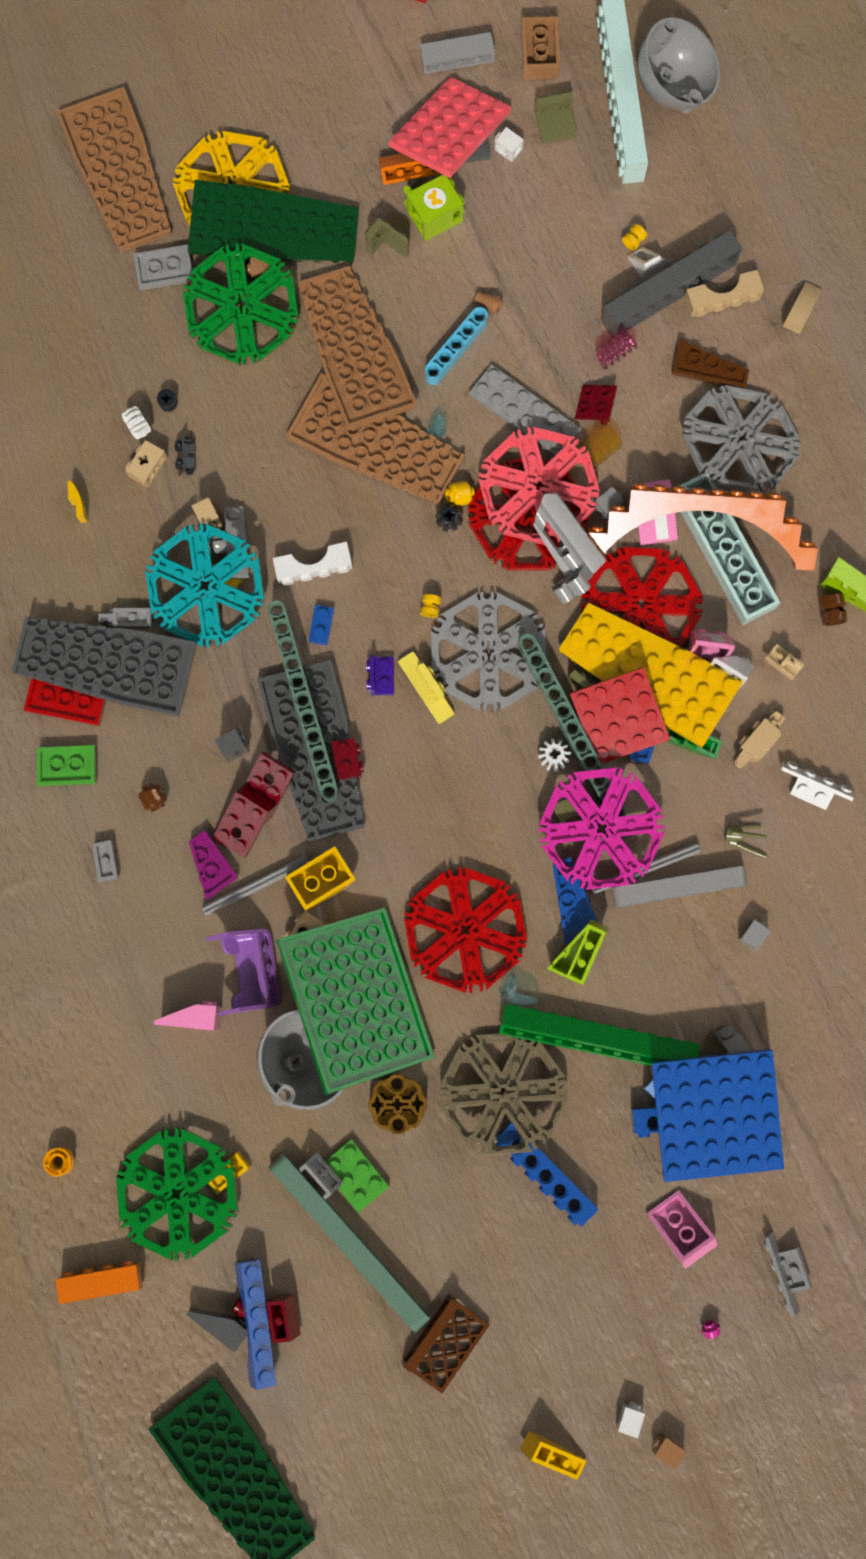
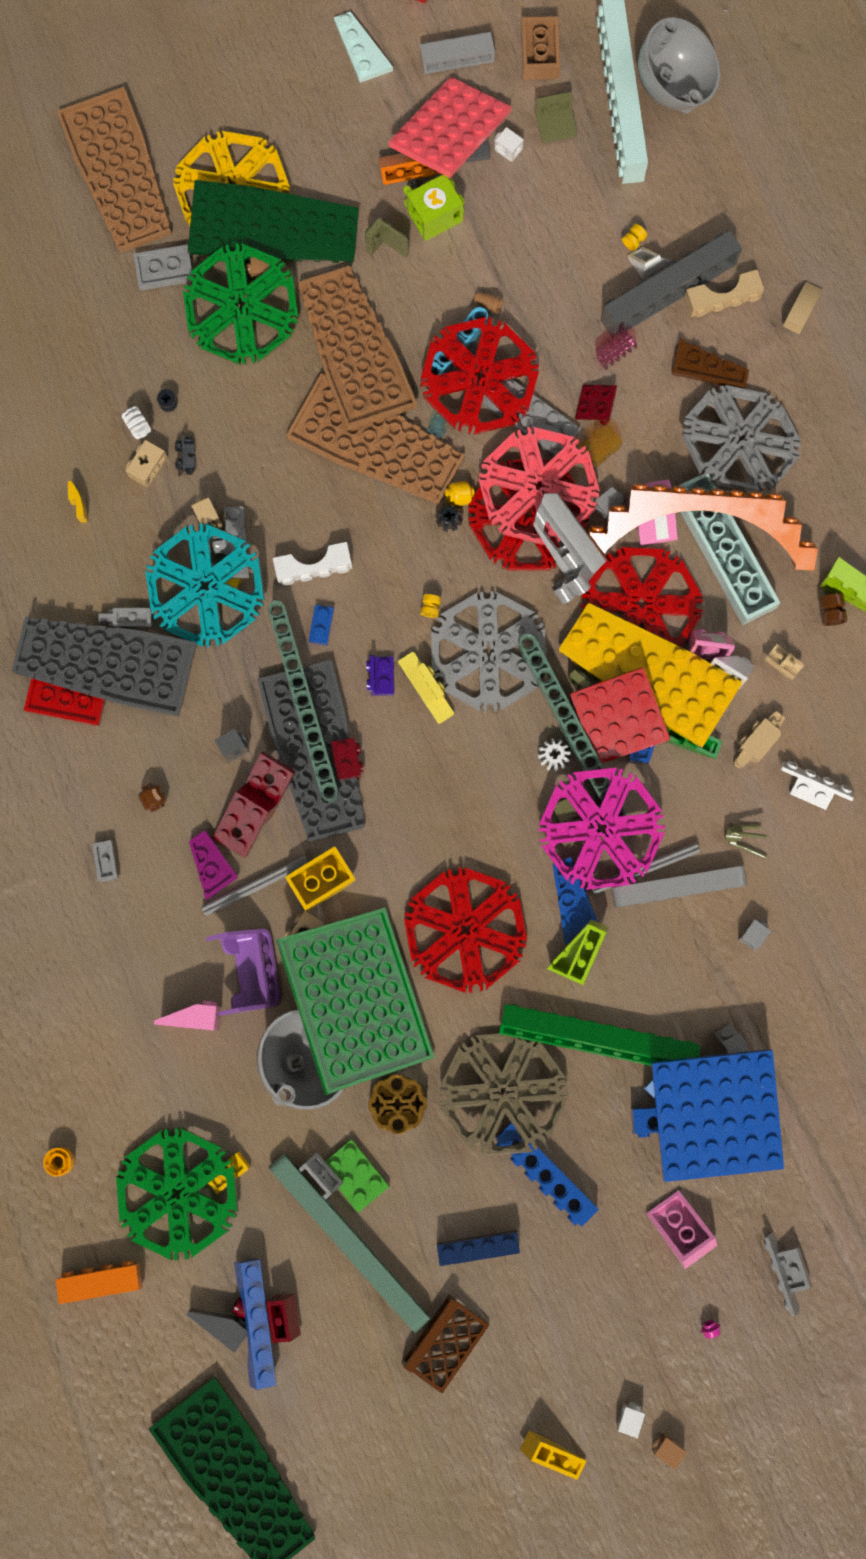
bright green plate [37,745,96,787] -> none
clear light blue piece [499,973,539,1006] -> none
none -> light aqua wing [334,12,393,83]
none -> red plate [420,317,539,435]
none -> dark blue brick [437,1230,520,1266]

